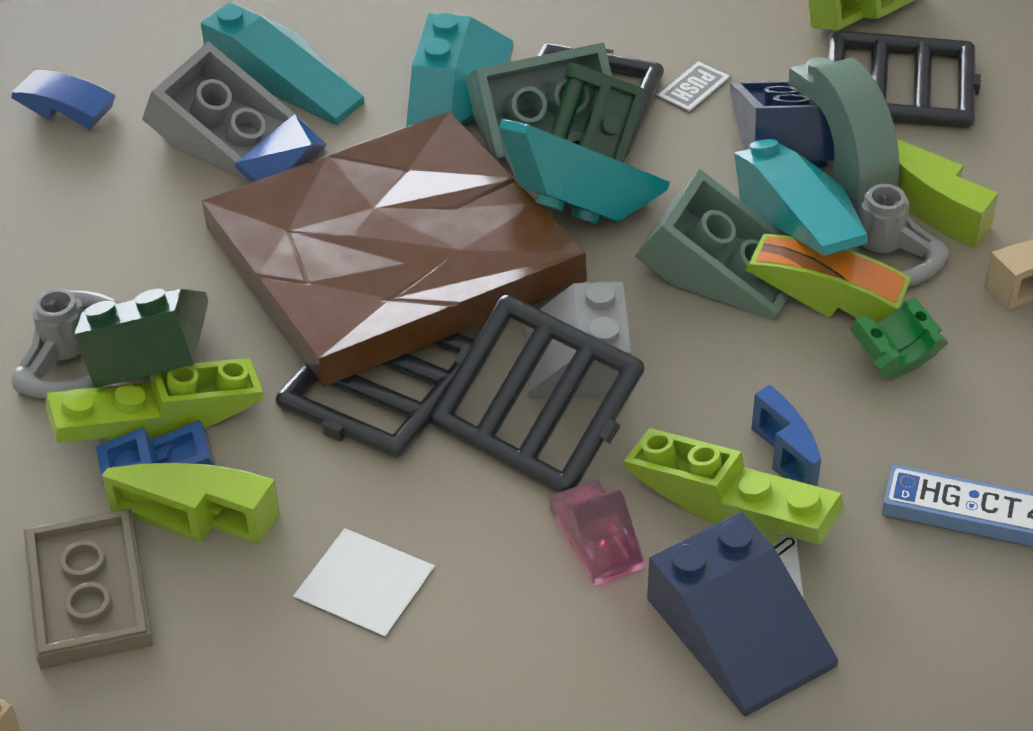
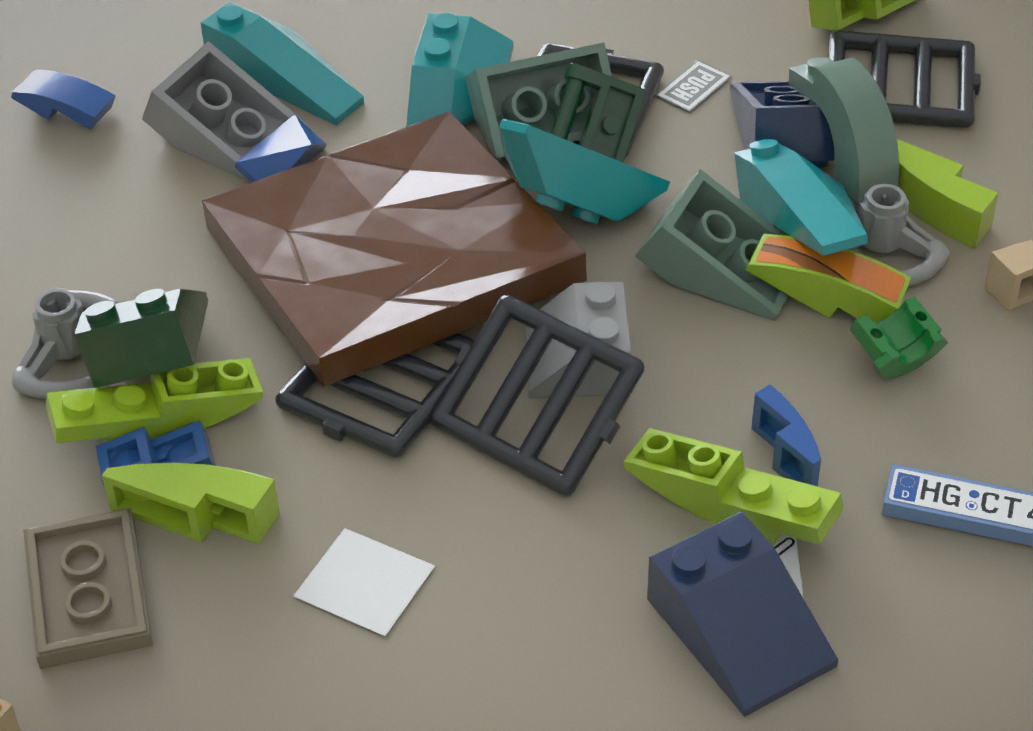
clear pink slope [549,479,644,586] -> none

